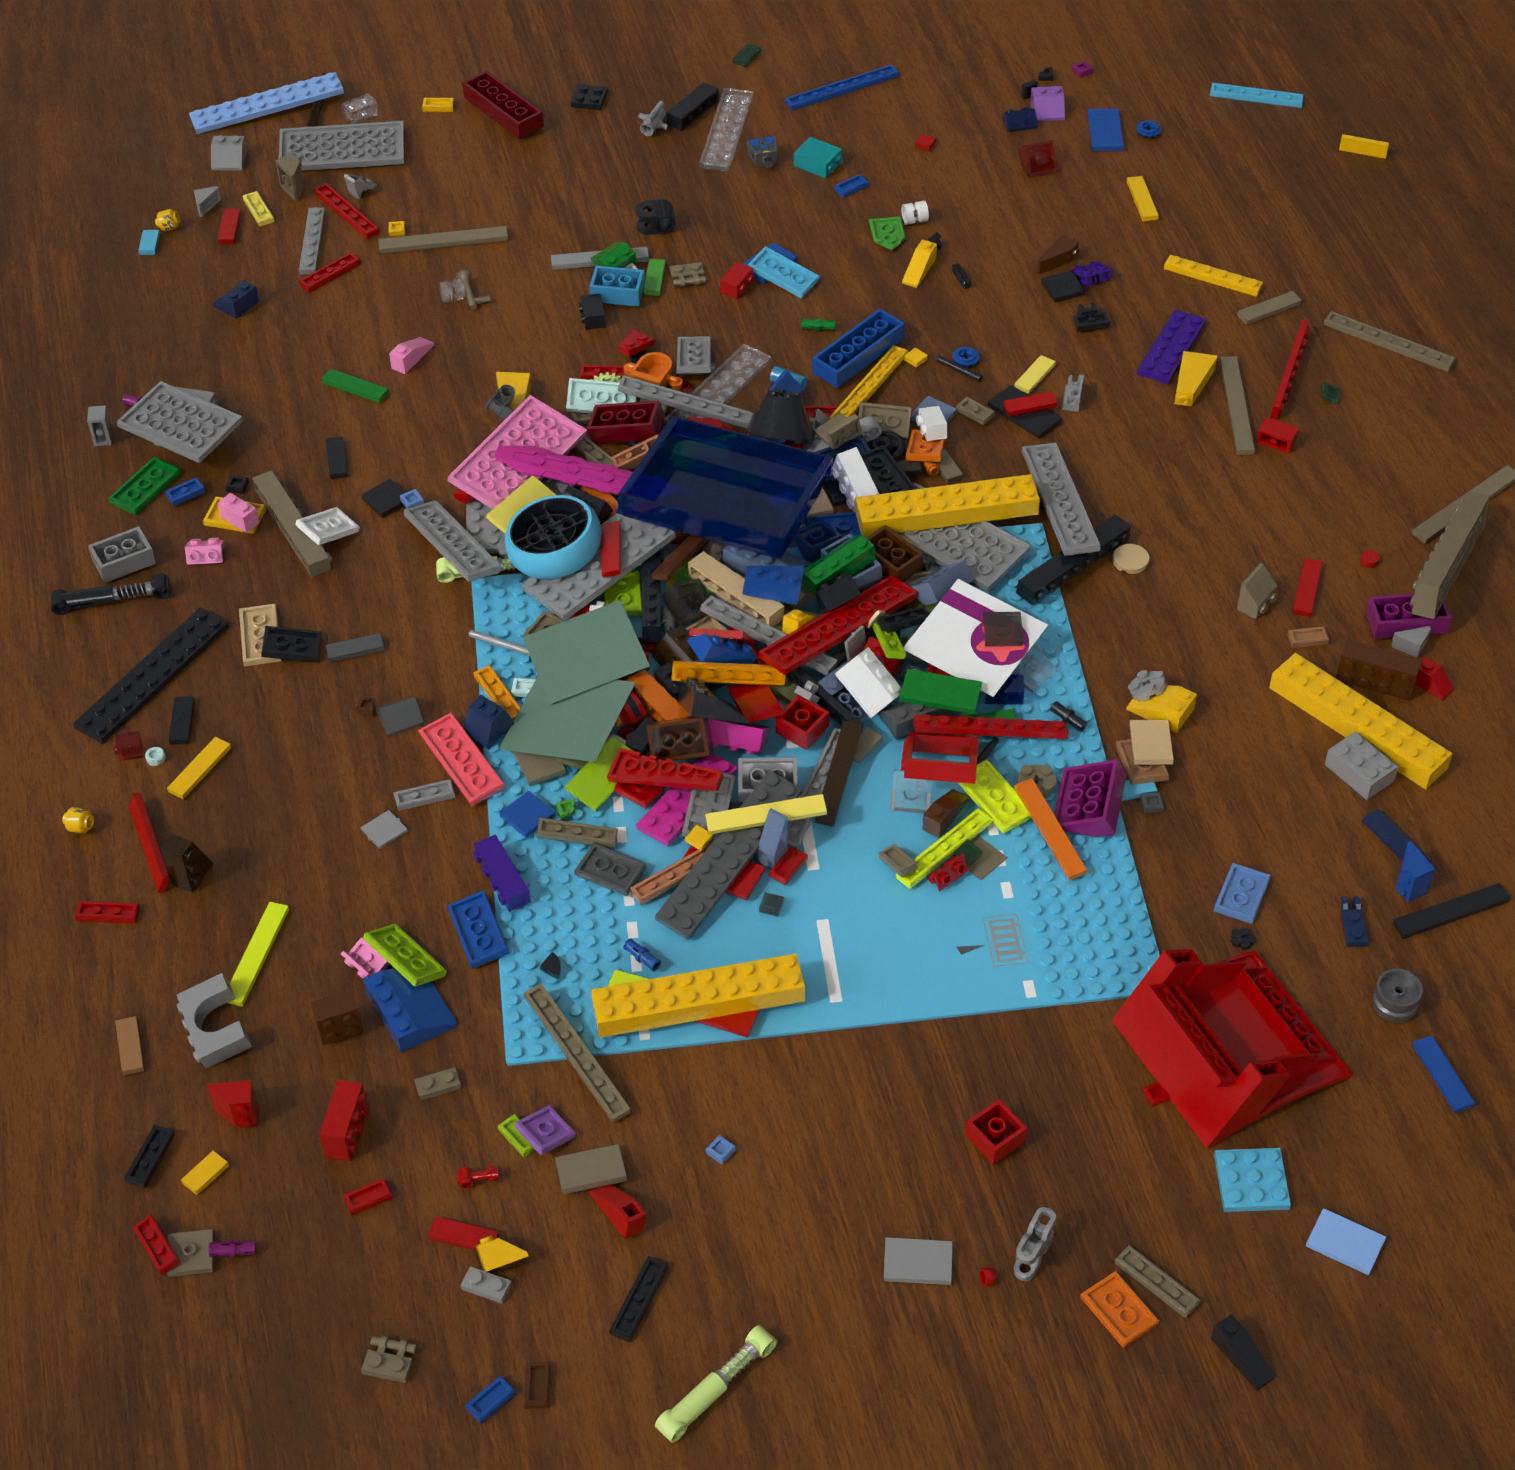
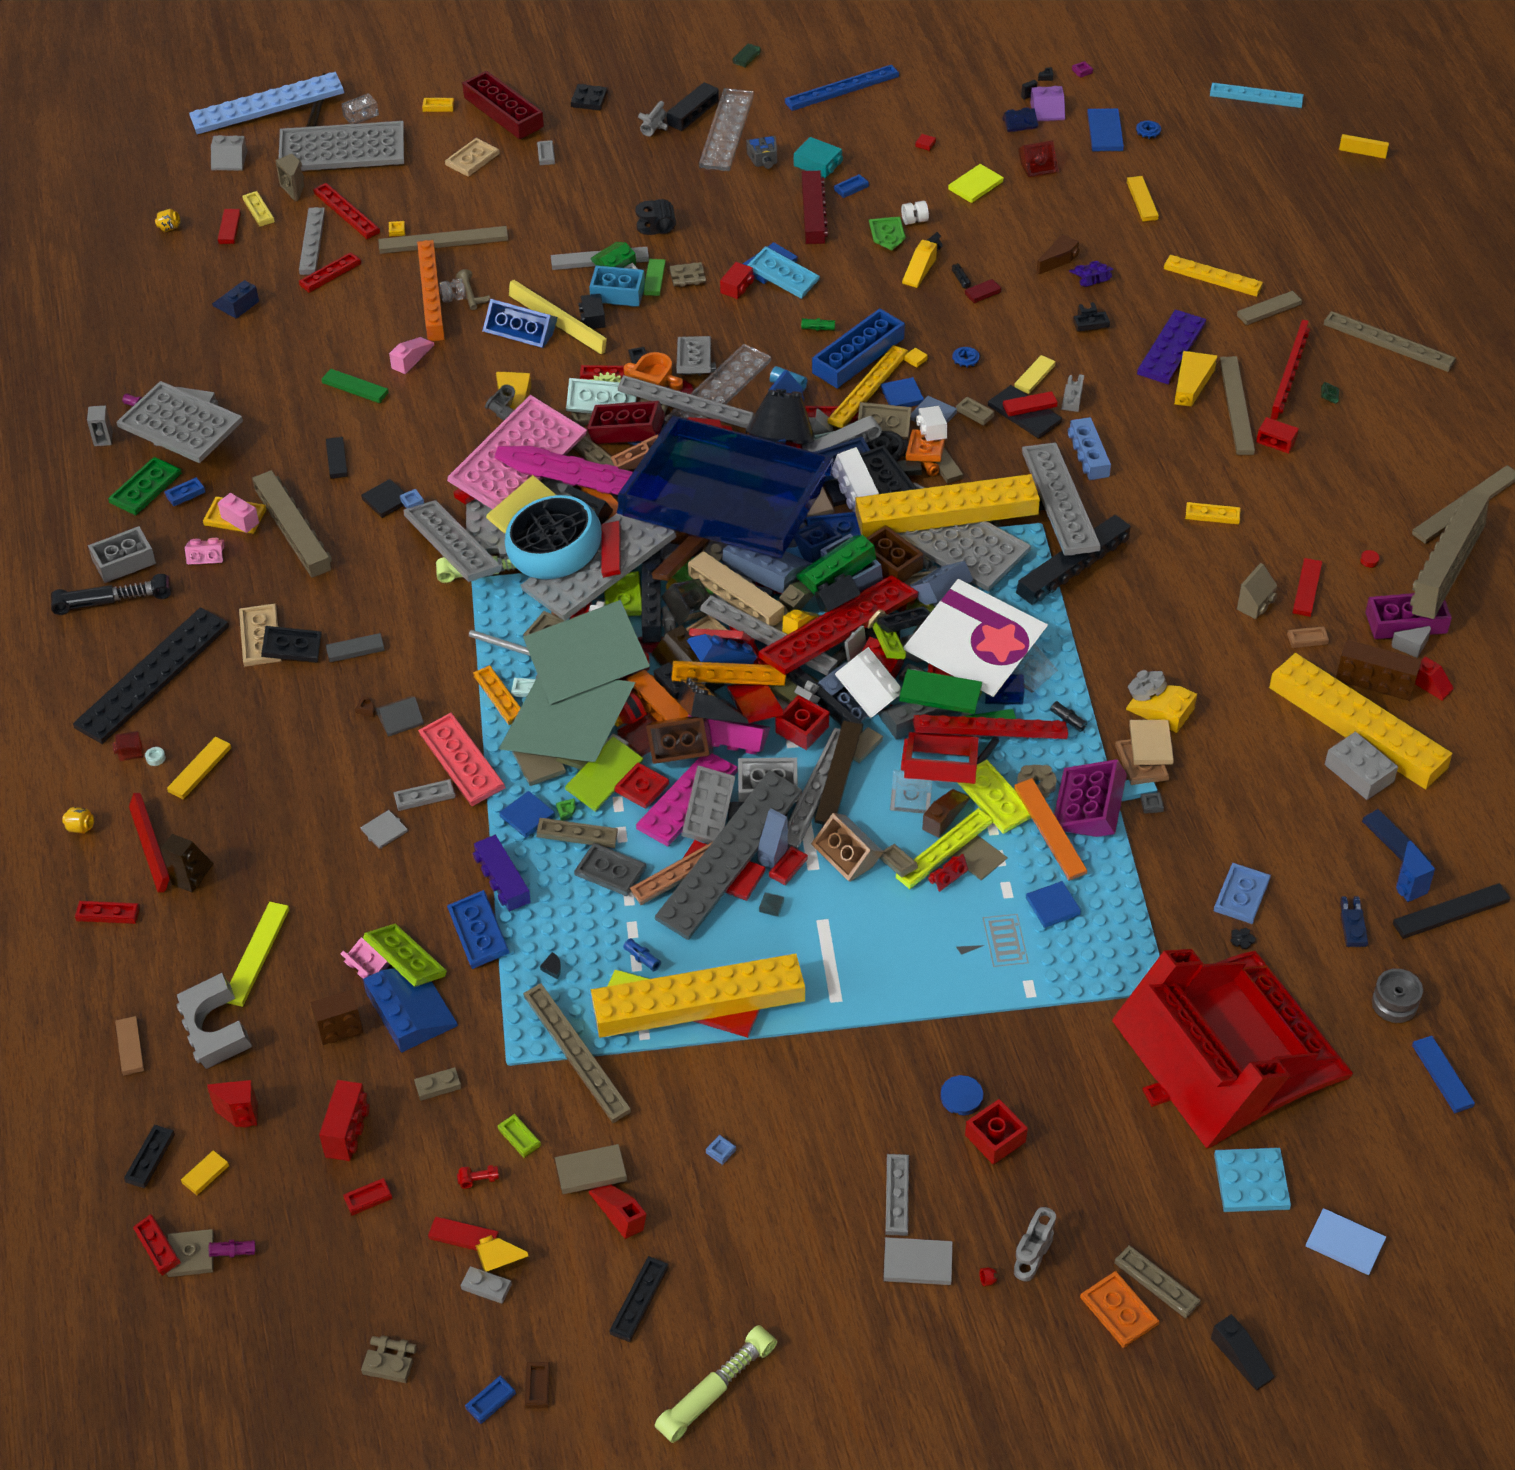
medium azure tile [138,230,160,255] -> none
black tile [169,696,195,744] -> none
light grey slope [194,186,221,217] -> none
black tile [226,475,249,494] -> none
white tile [295,507,360,545] -> none
light grey slope [344,174,377,199] -> none
dark blue slope [464,695,514,750] -> none
medium lavender tile [515,1105,576,1155] -> none
red wing [607,748,724,791] -> none
red wing [618,329,655,357] -> none
black tile [625,718,655,754] -> none
yellow tile [685,825,713,851] -> none
light yellow tile [705,794,827,835] -> none
blue wedge [742,566,804,605] -> none
dark tan bracket [814,413,862,450] -> none
black bar [937,355,983,382] -> none
clear green tile [954,839,983,867] -> none
clear smoke tile [983,612,1023,646] -> none
black tile [1041,271,1085,303] -> none
tan tile [1113,544,1150,574] -> none
none -> orange brick [417,240,445,341]
none -> tan tile [445,138,500,177]
none -> blue slope [482,299,558,348]
none -> light yellow tile [509,280,607,354]
none -> light grey tile [537,141,555,165]
none -> dark red brick [802,170,828,244]
none -> medium nougat slope [811,813,883,882]
none -> blue tile [881,377,924,407]
none -> light grey tile [885,1154,909,1236]
none -> blue tile [940,1075,983,1116]
none -> neon yellow tile [948,164,1004,203]
none -> dark red tile [965,279,1001,303]
none -> blue tile [1026,881,1081,928]
none -> medium blue brick [1068,417,1111,480]
none -> yellow tile [1185,502,1241,524]

